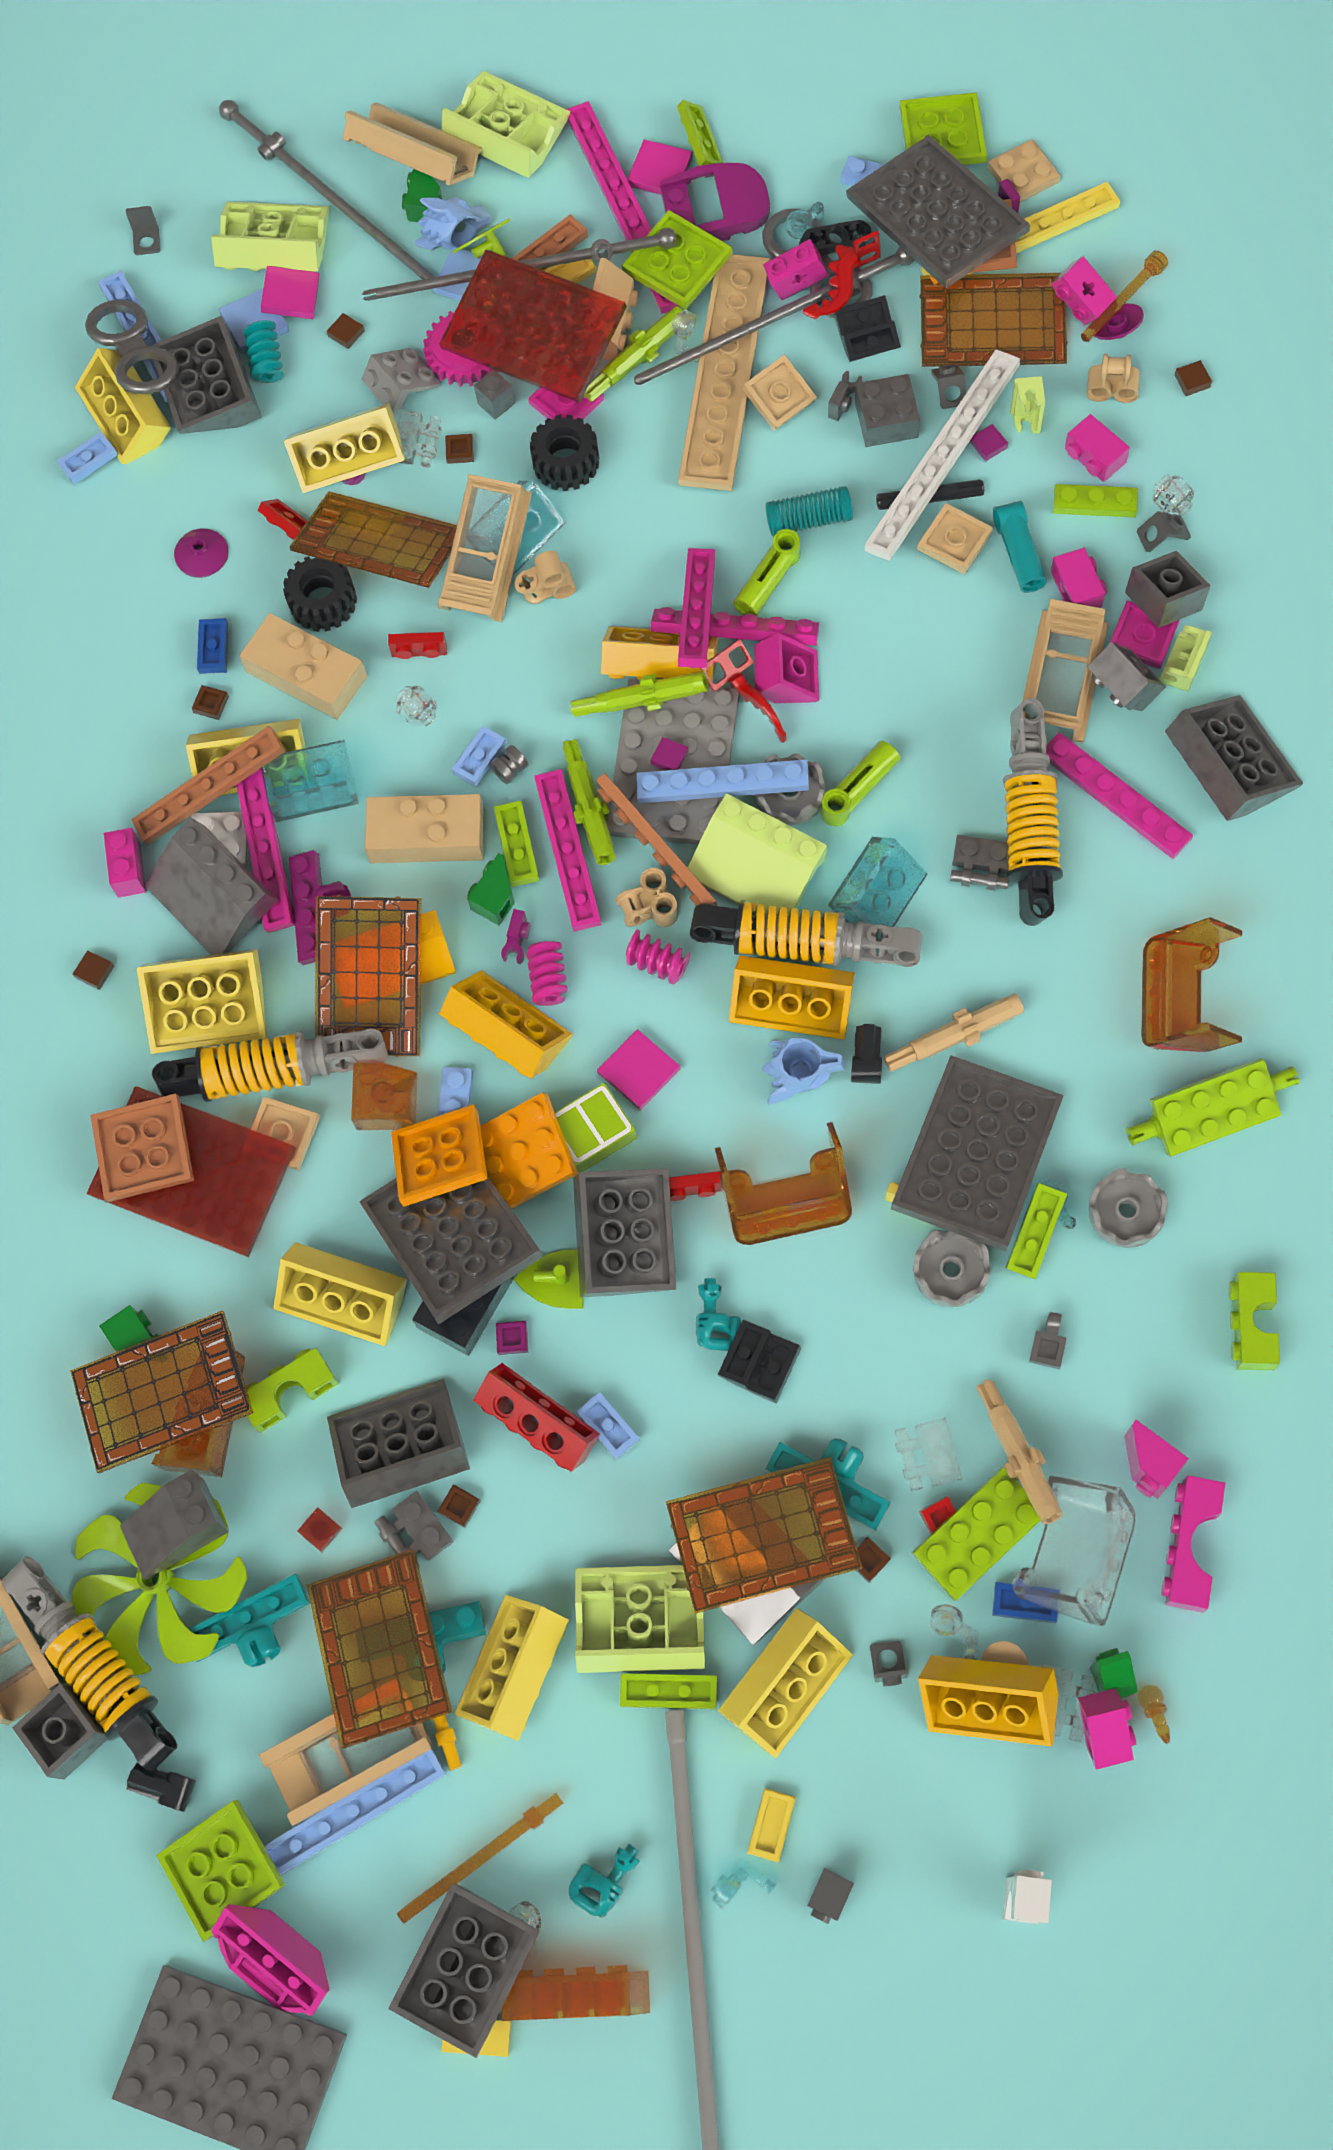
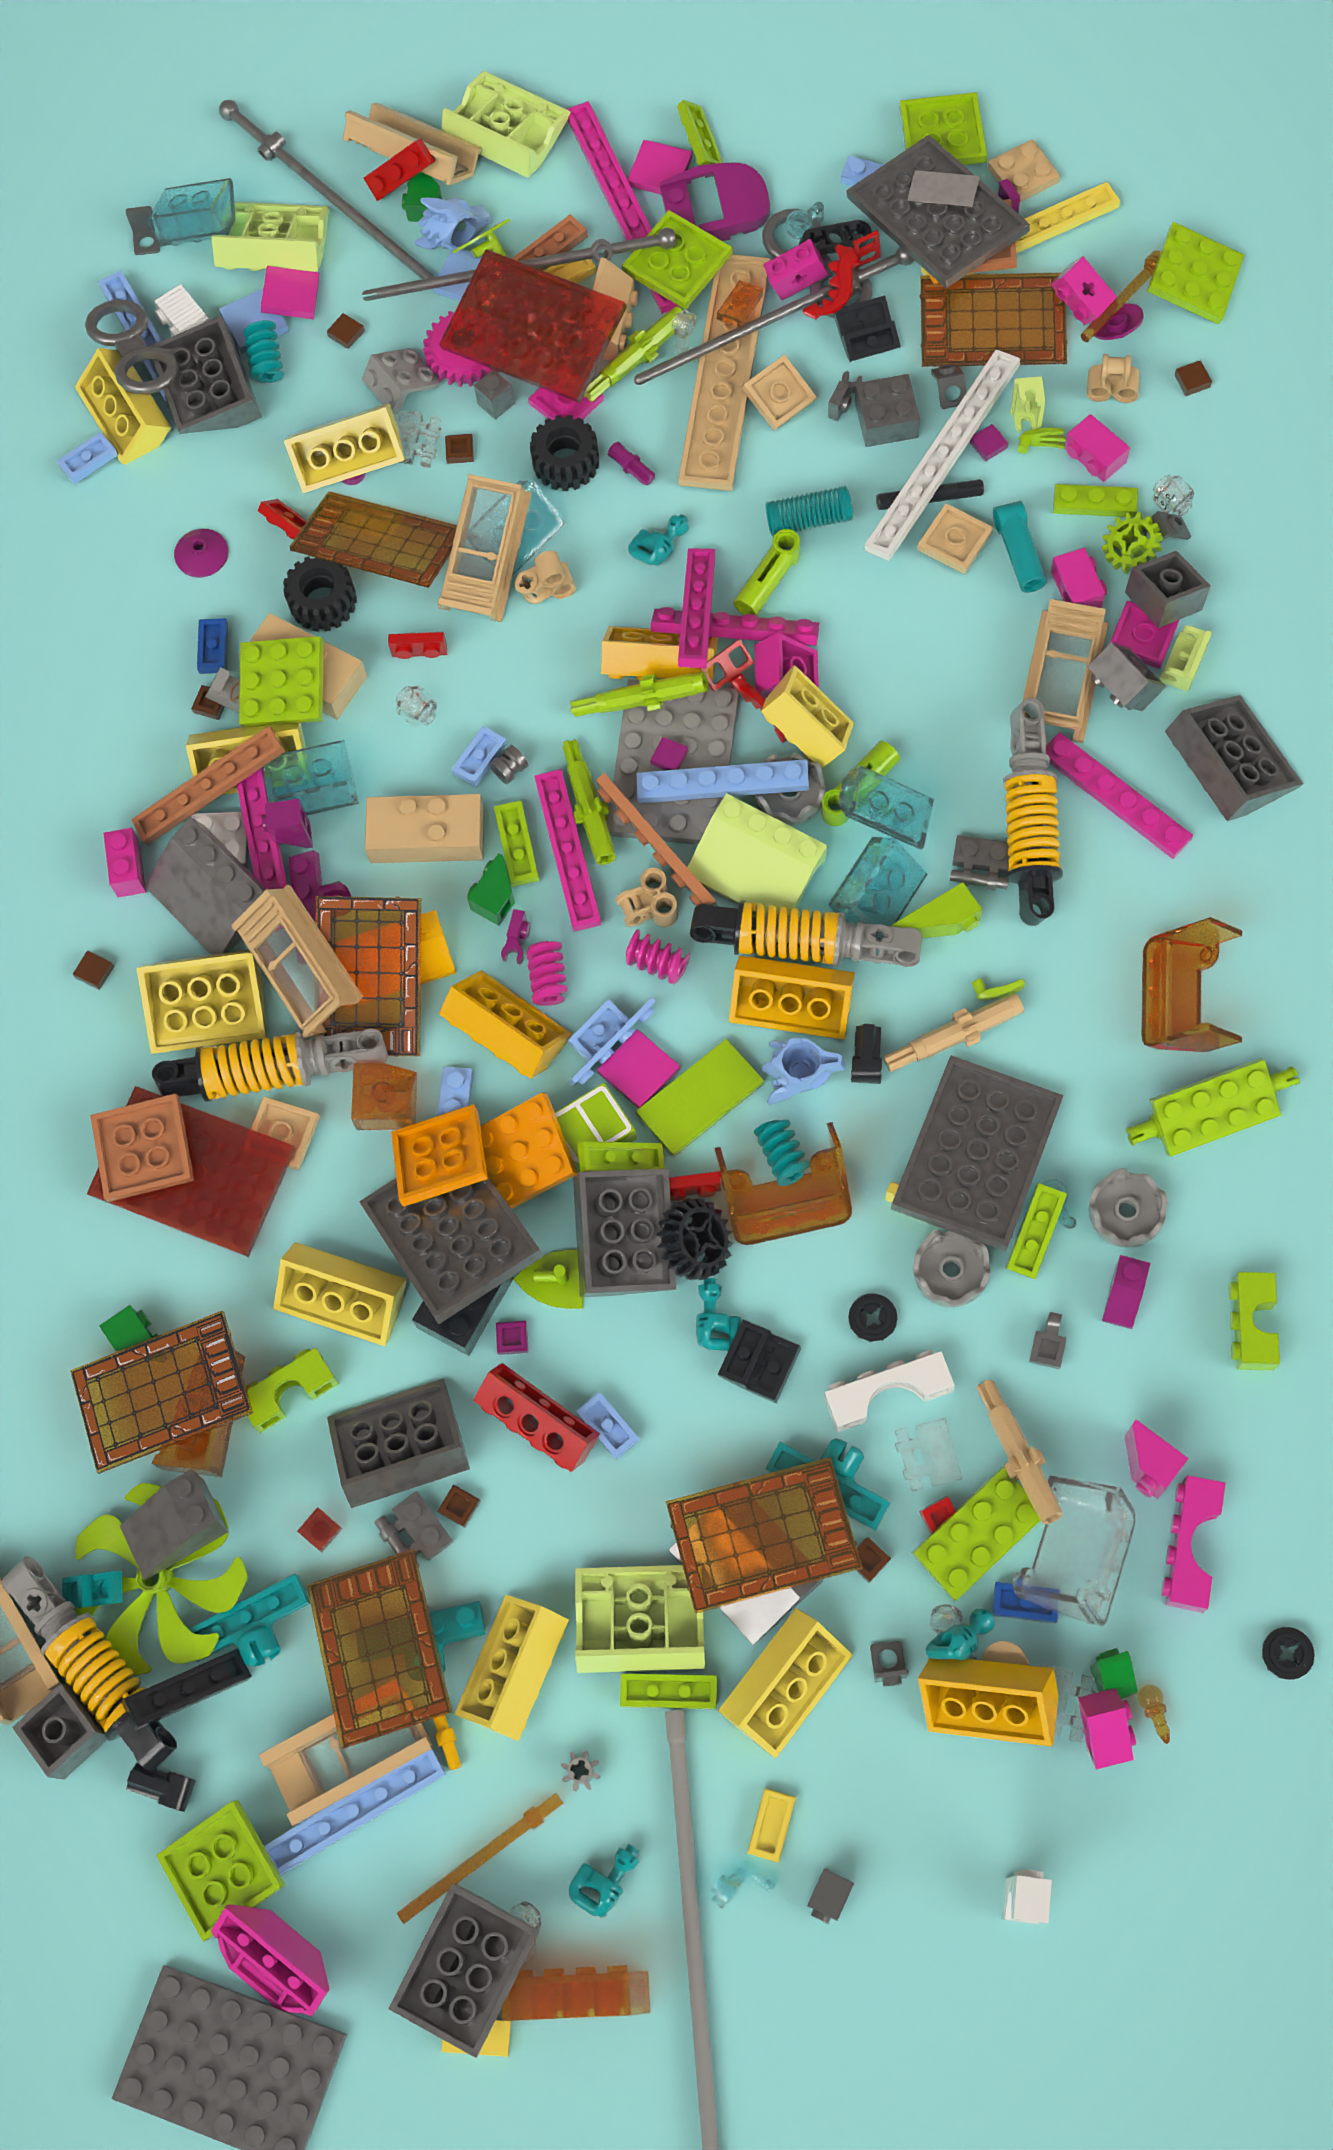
none -> teal slope [62,1571,123,1609]
none -> black tile [121,1648,252,1731]
none -> clear light blue slope [147,178,236,246]
none -> white brick [154,284,209,336]
none -> light grey leg [205,667,240,713]
none -> tan piece [231,885,363,1038]
none -> lime plate [239,636,324,727]
none -> magenta slope [262,798,313,849]
none -> red plate [363,138,435,201]
none -> light grey gear [561,1750,601,1792]
none -> light blue bracket [567,997,656,1086]
none -> lime plate [577,1141,665,1172]
none -> magenta axle [608,442,655,486]
none -> teal piece [628,514,689,566]
none -> lime tile [636,1039,764,1157]
none -> black gear [656,1198,734,1280]
none -> clear orange plate [716,280,763,328]
none -> teal piece [754,1120,810,1186]
none -> light yellow slope [761,665,854,769]
none -> white arch [824,1350,955,1433]
none -> clear light blue slope [838,765,934,850]
none -> black gear [848,1293,897,1343]
none -> lime slope [891,882,982,938]
none -> flat silver sticker [907,170,980,207]
none -> teal piece [925,1609,994,1660]
none -> lime piece [971,978,1025,1001]
none -> lime piece [1017,427,1066,454]
none -> lime gear [1101,512,1164,574]
none -> magenta slope [1102,1255,1151,1329]
none -> lime plate [1147,222,1244,324]
none -> black gear [1262,1627,1315,1680]

